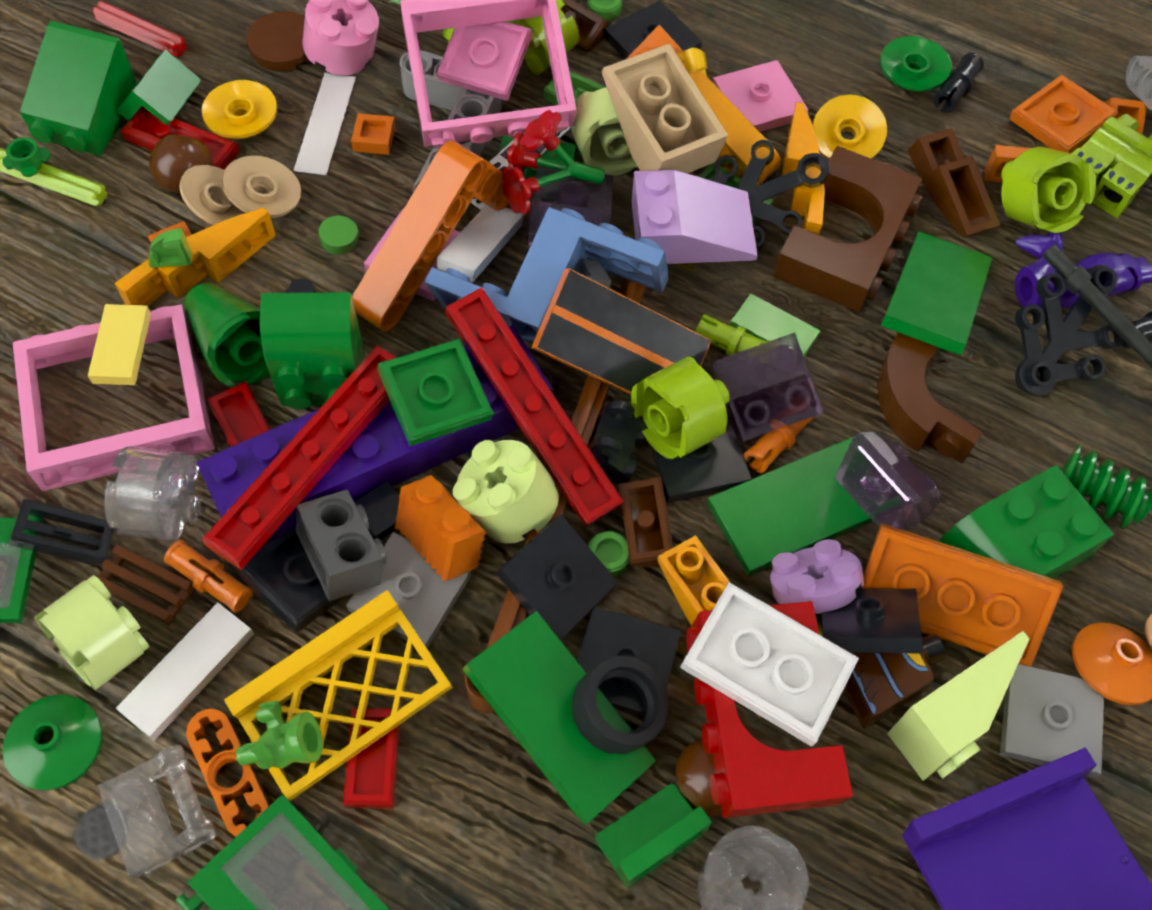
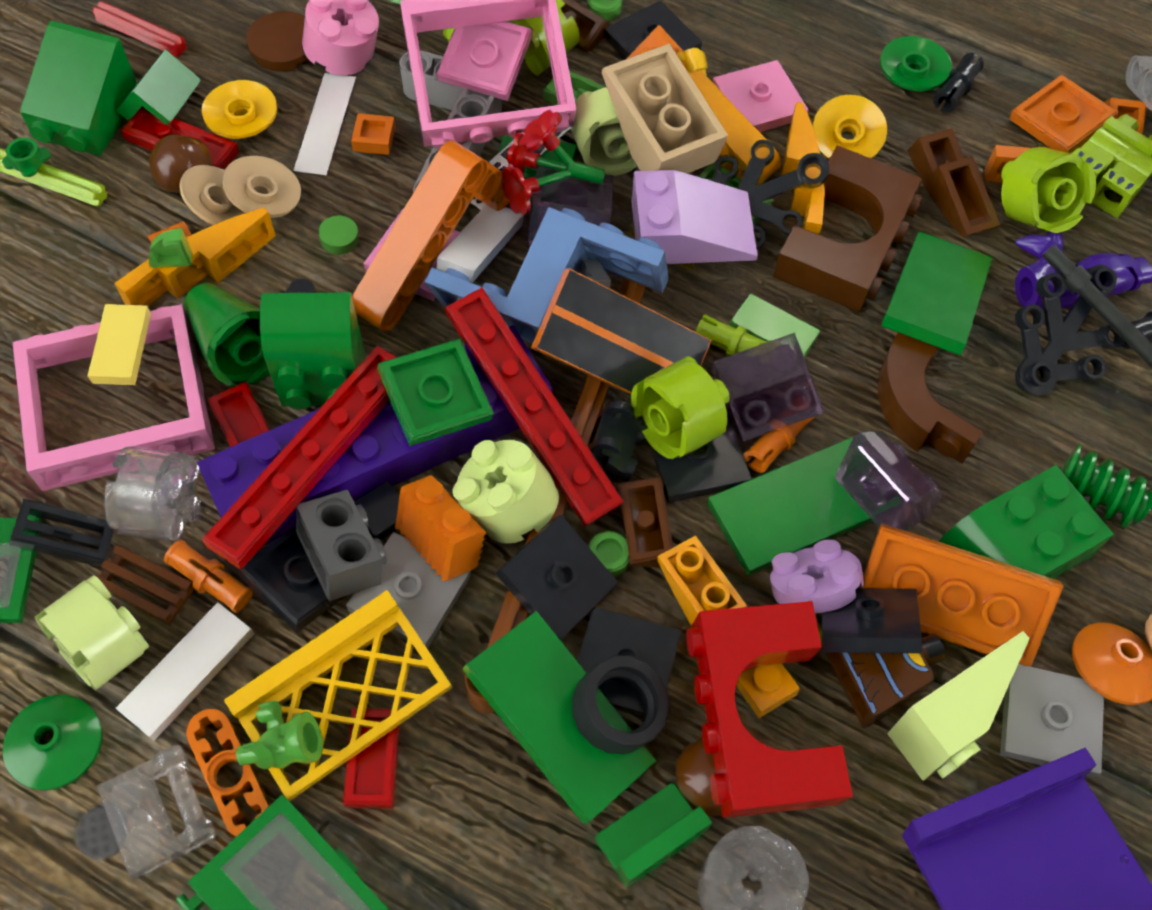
white tile [680,582,859,747] -> none

